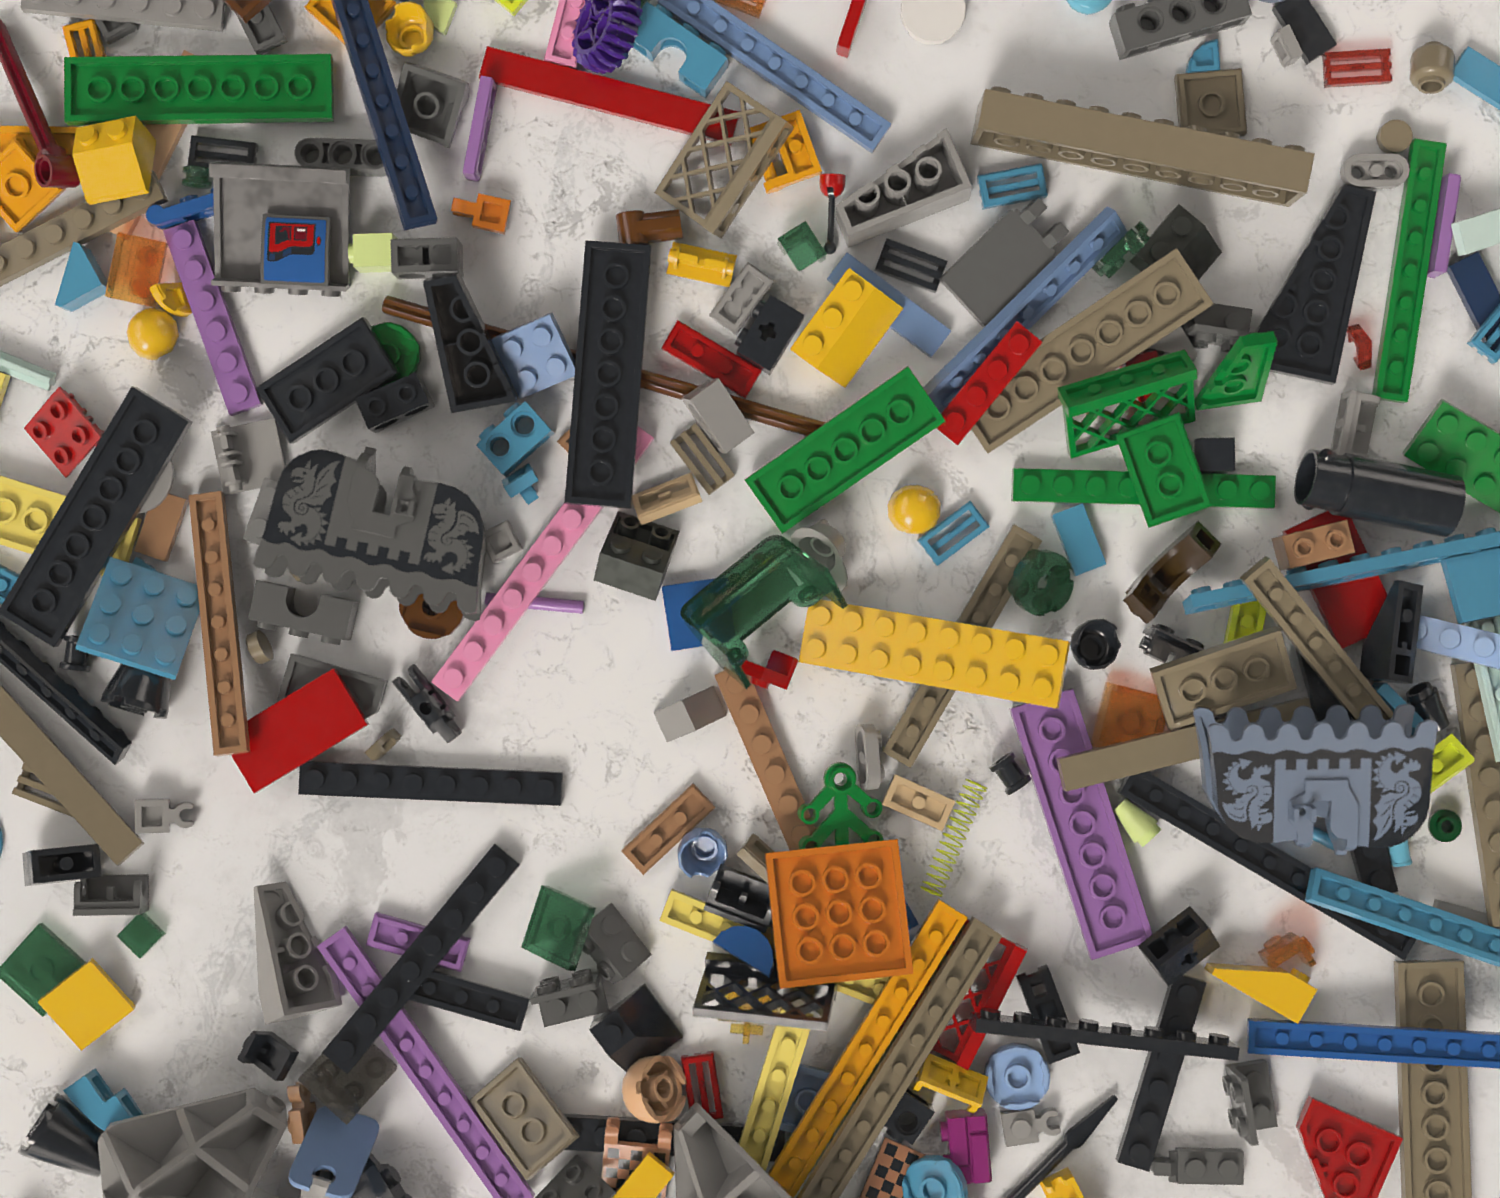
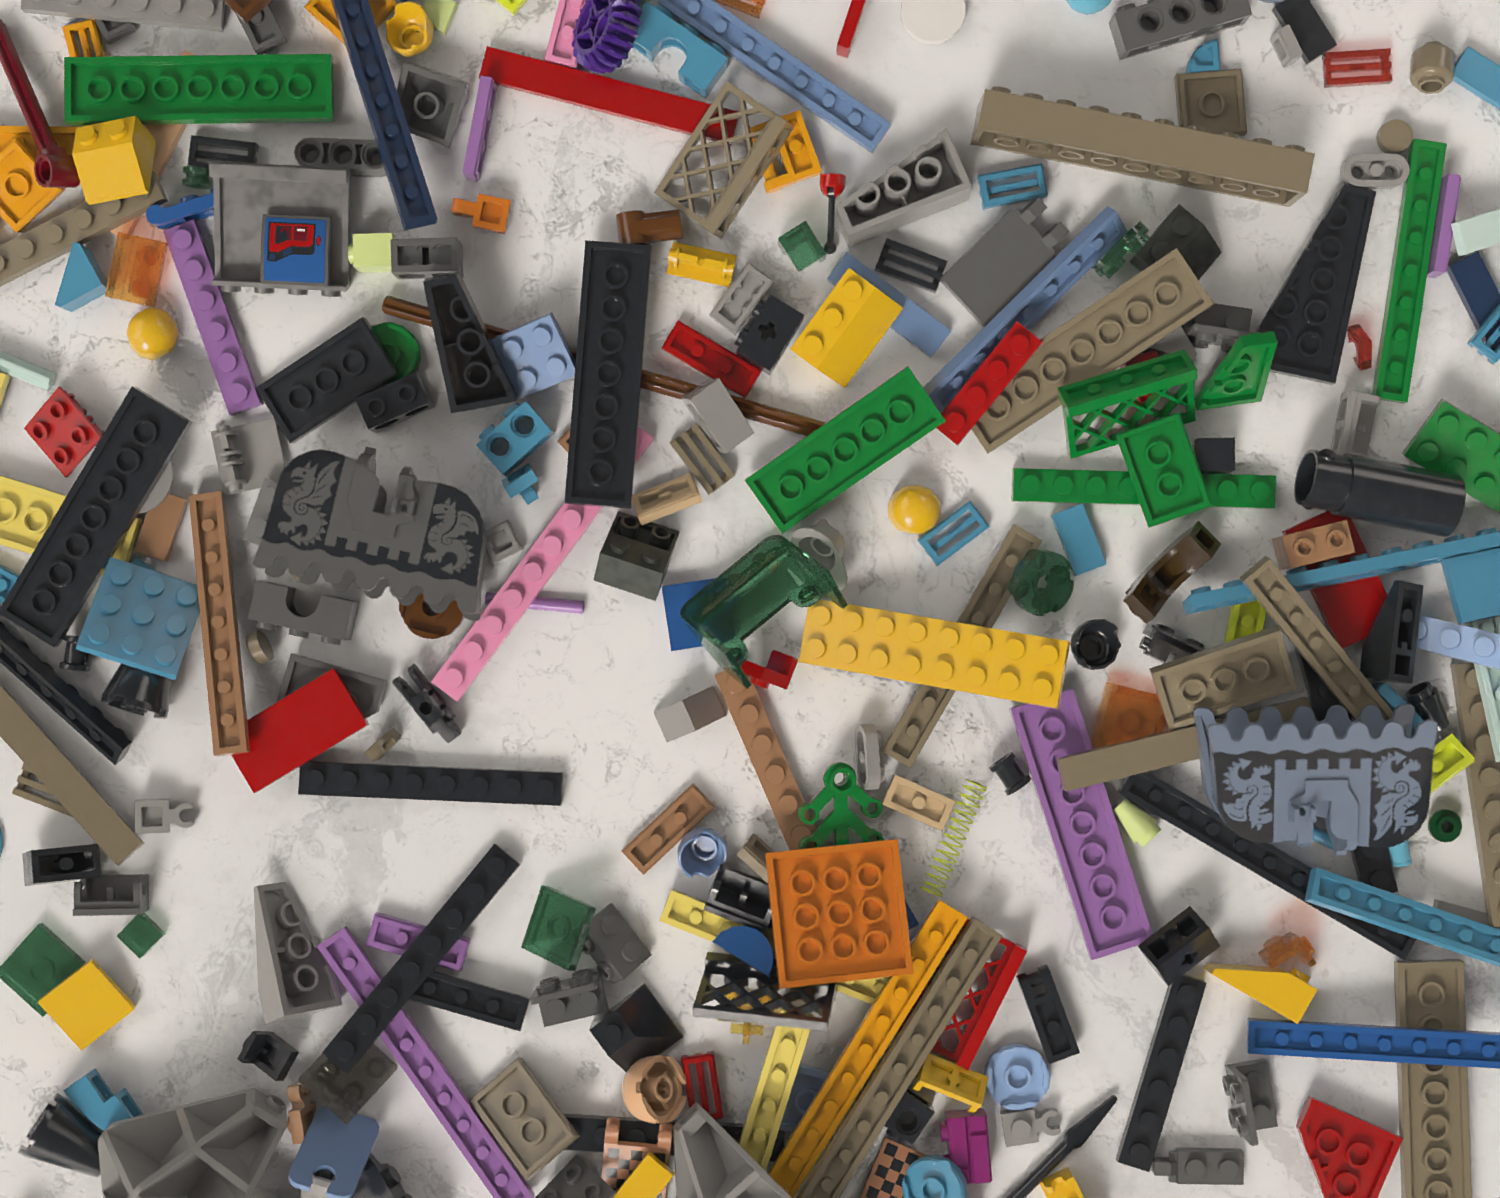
yellow tile [150,282,192,317] -> none
black plate [969,1008,1240,1061] -> none

